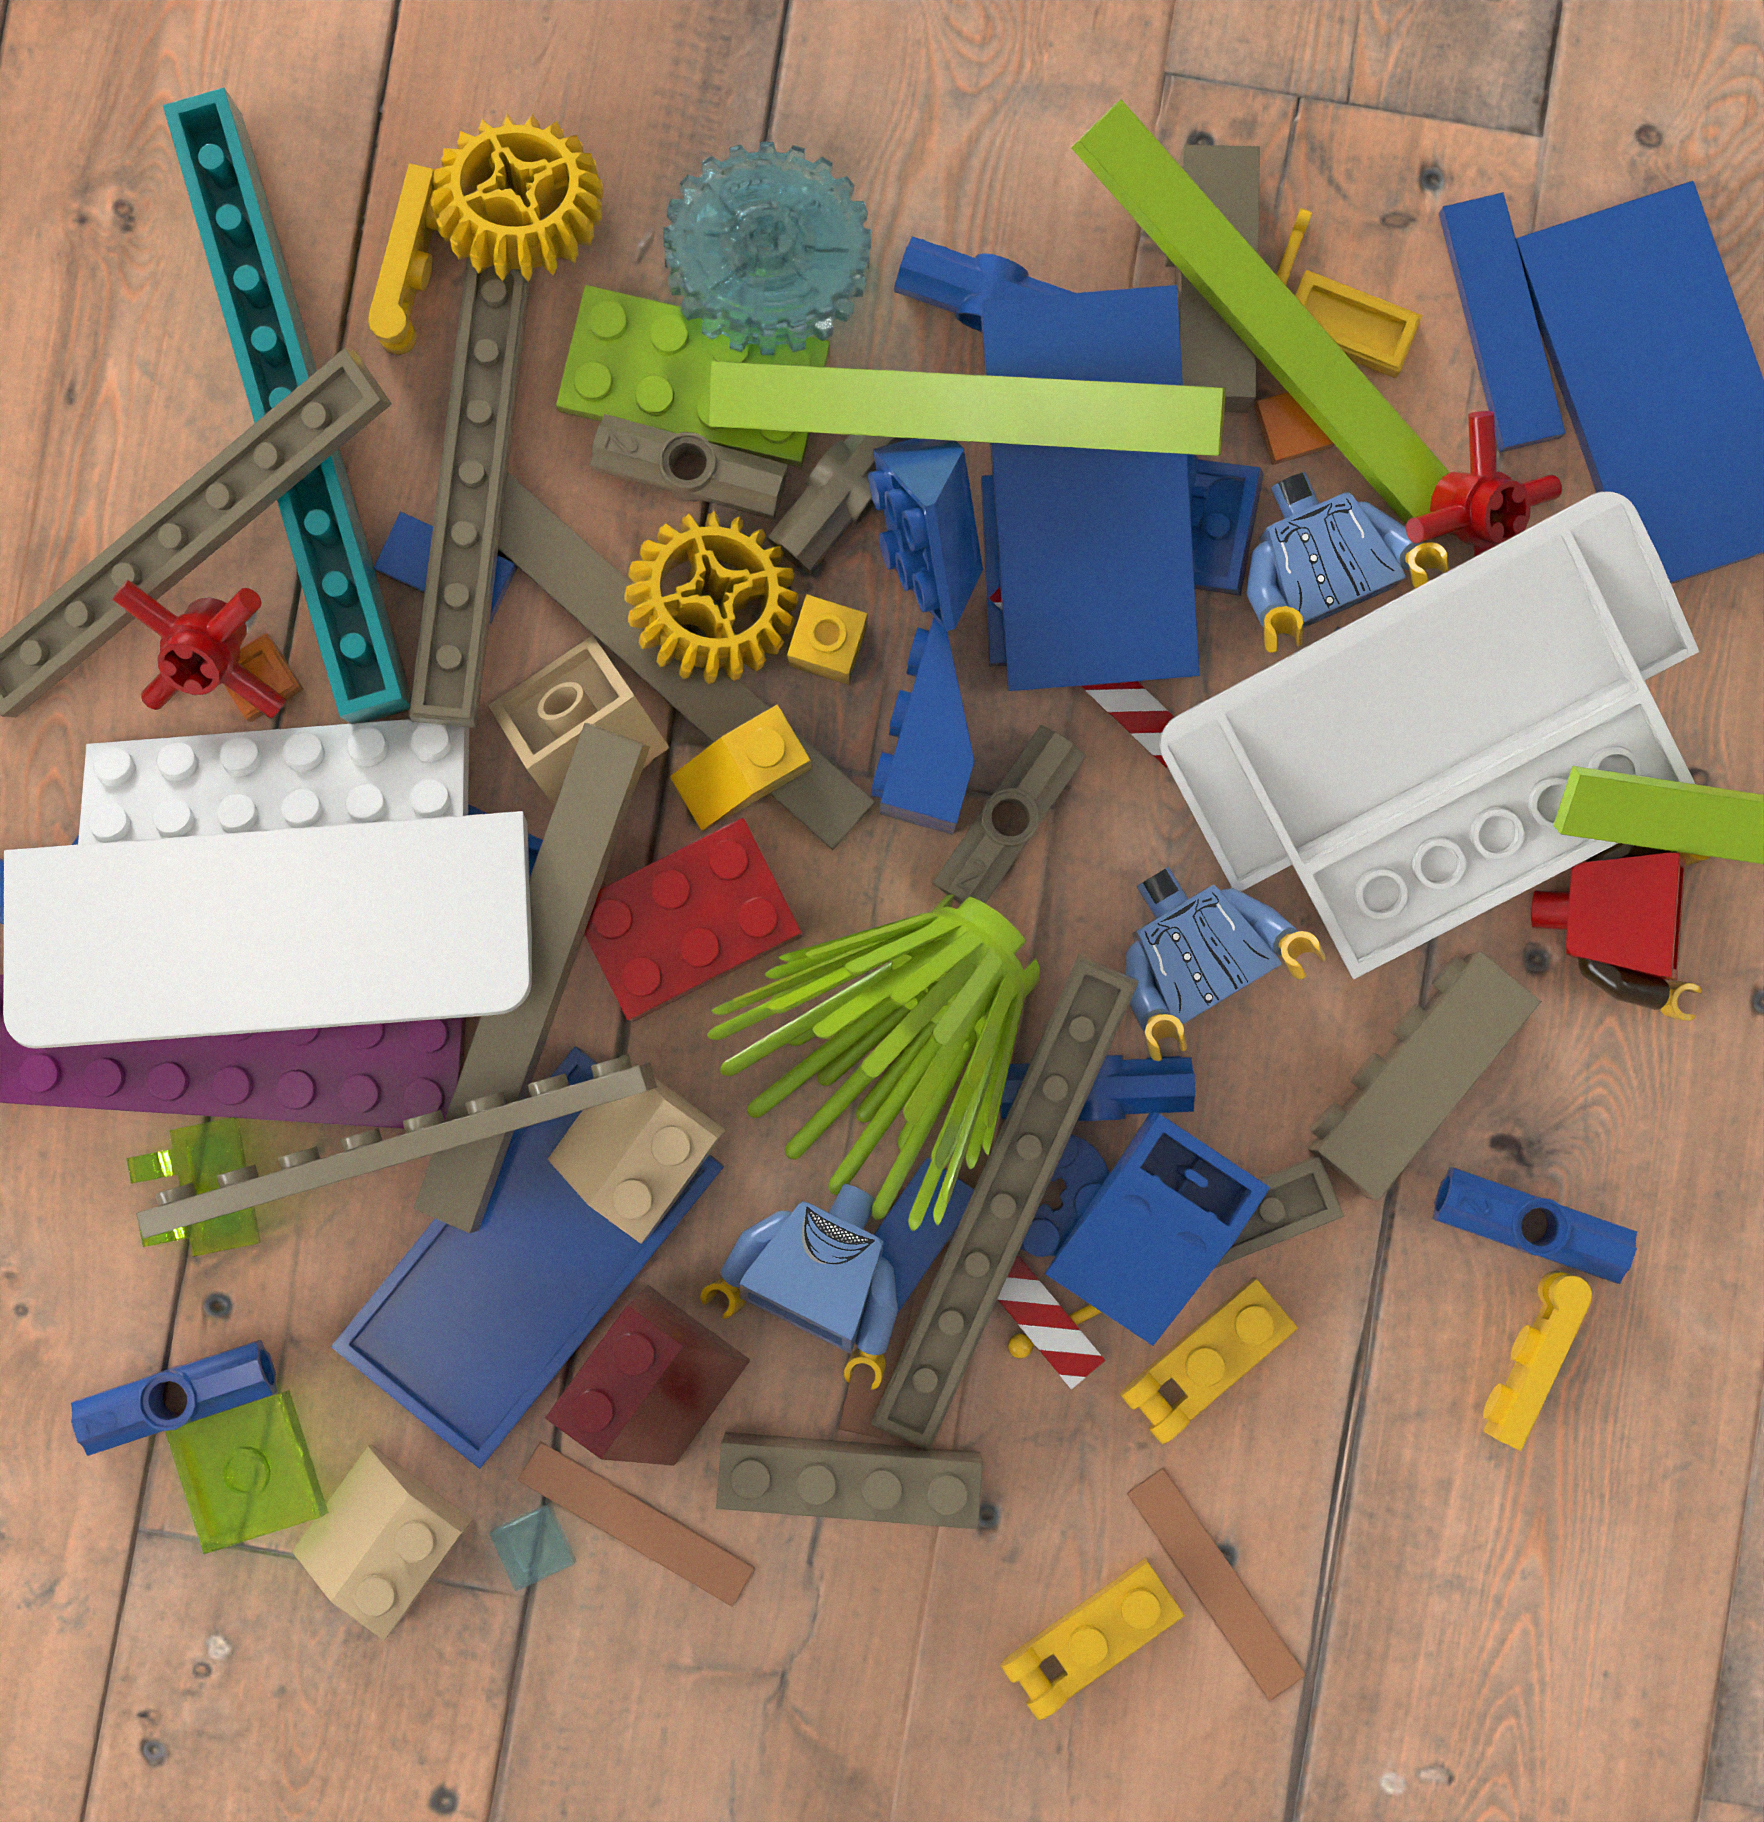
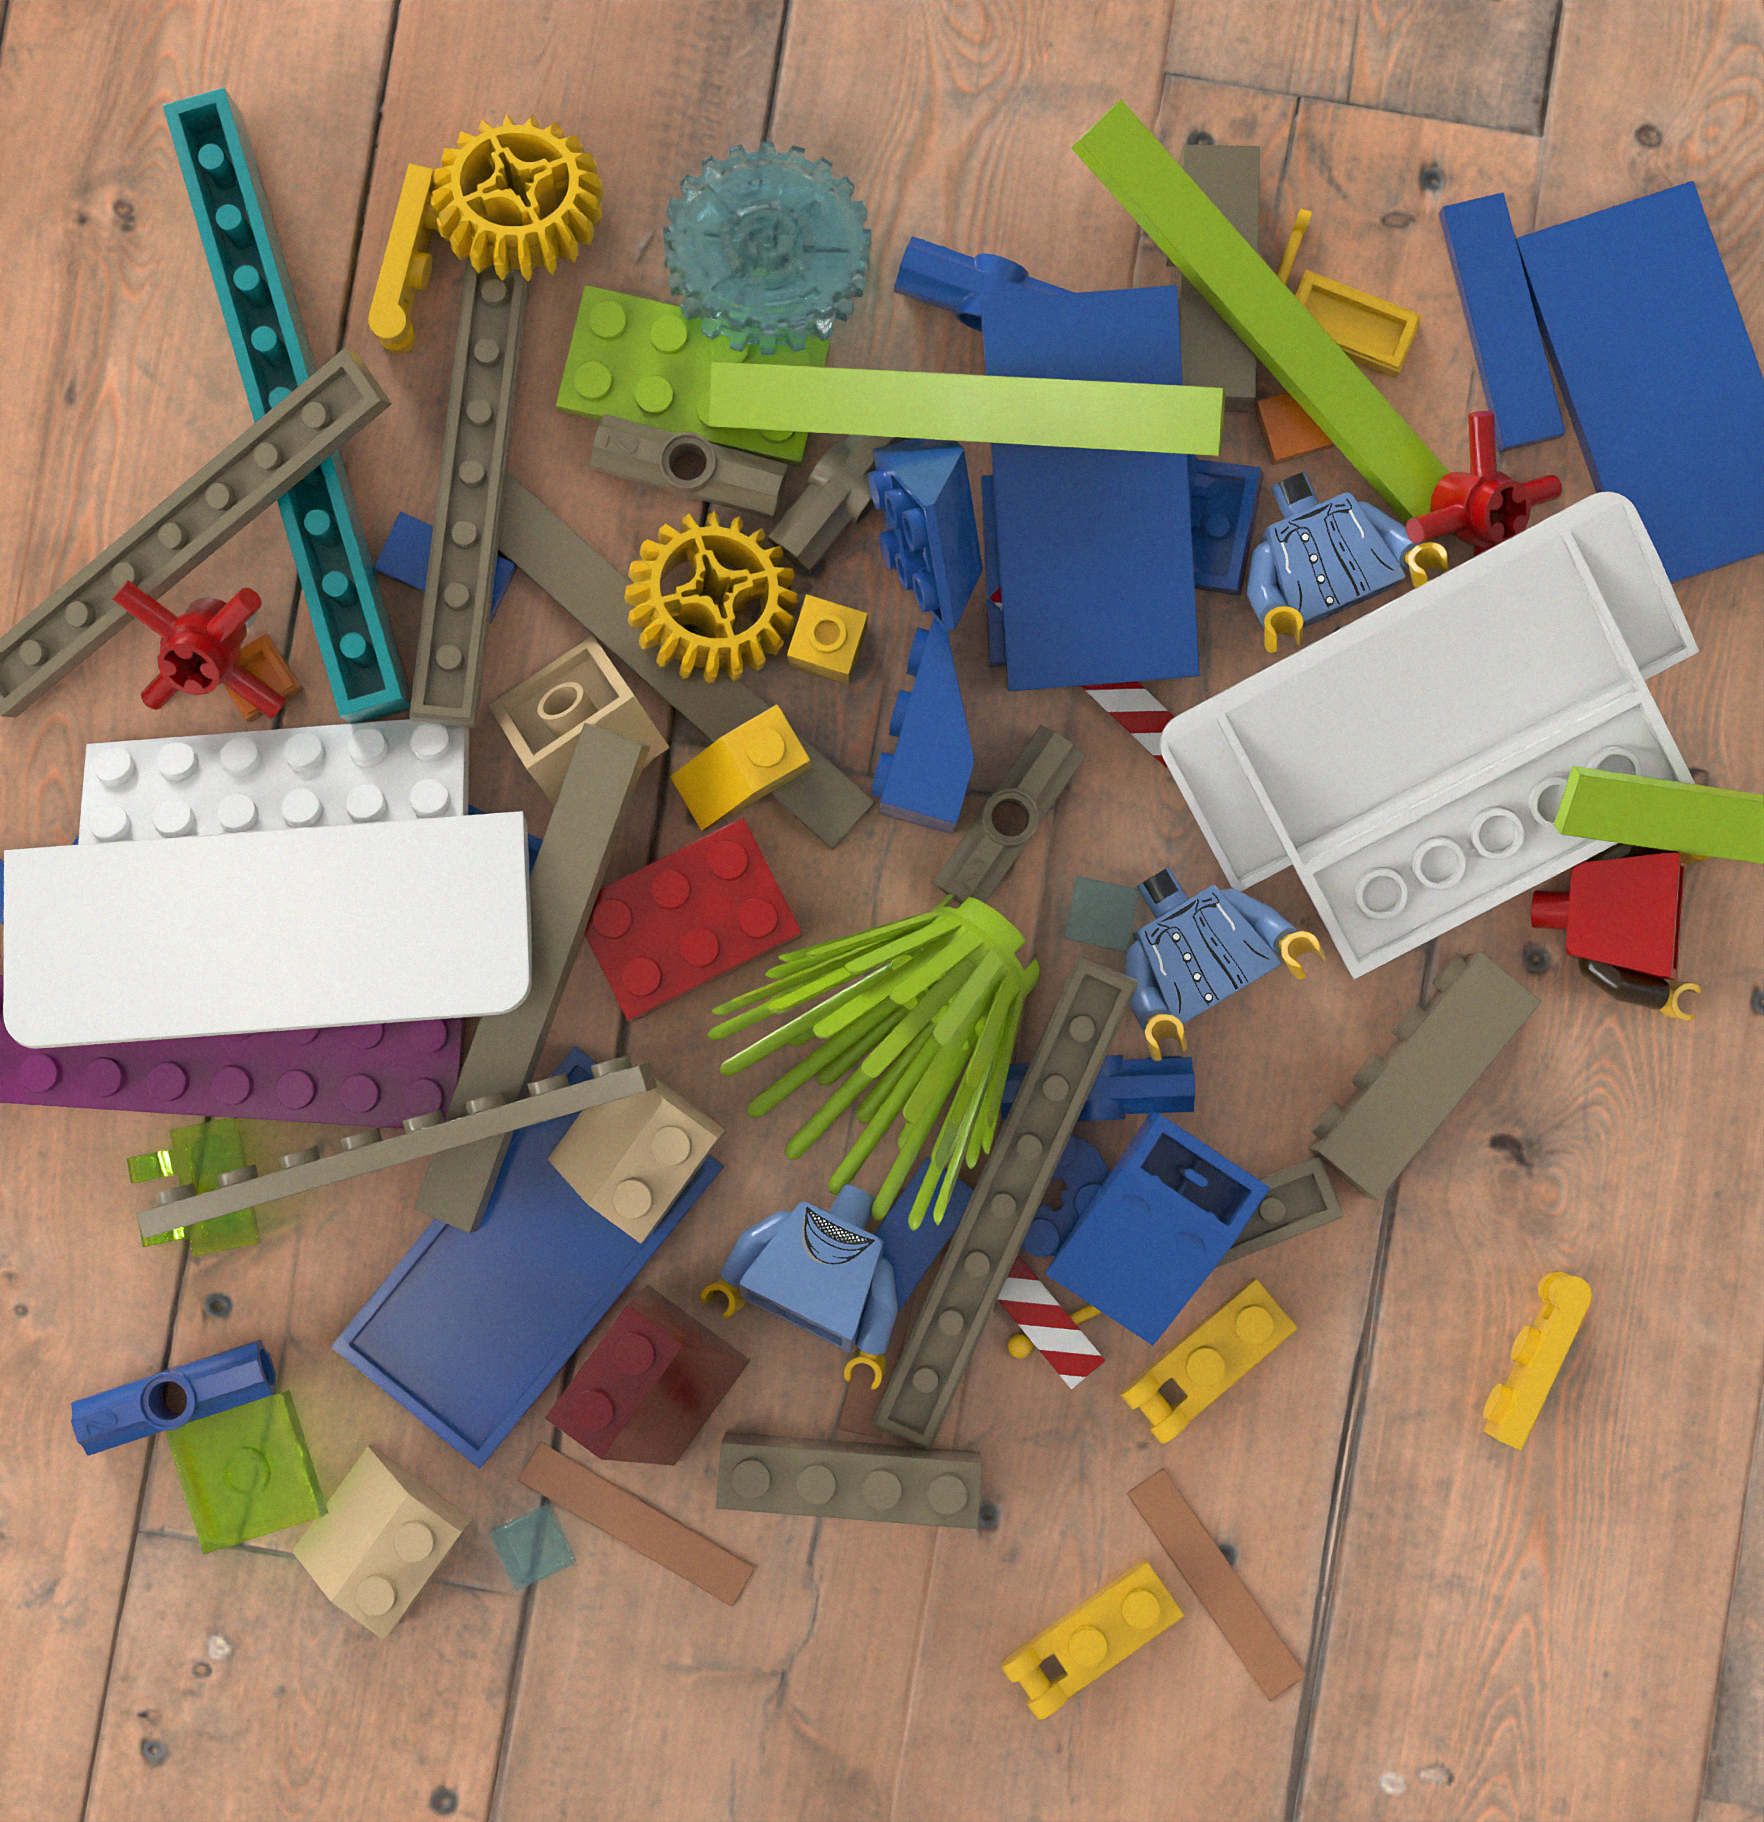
blue piece [1432,1167,1637,1284] -> none
none -> clear light blue tile [1063,876,1139,952]

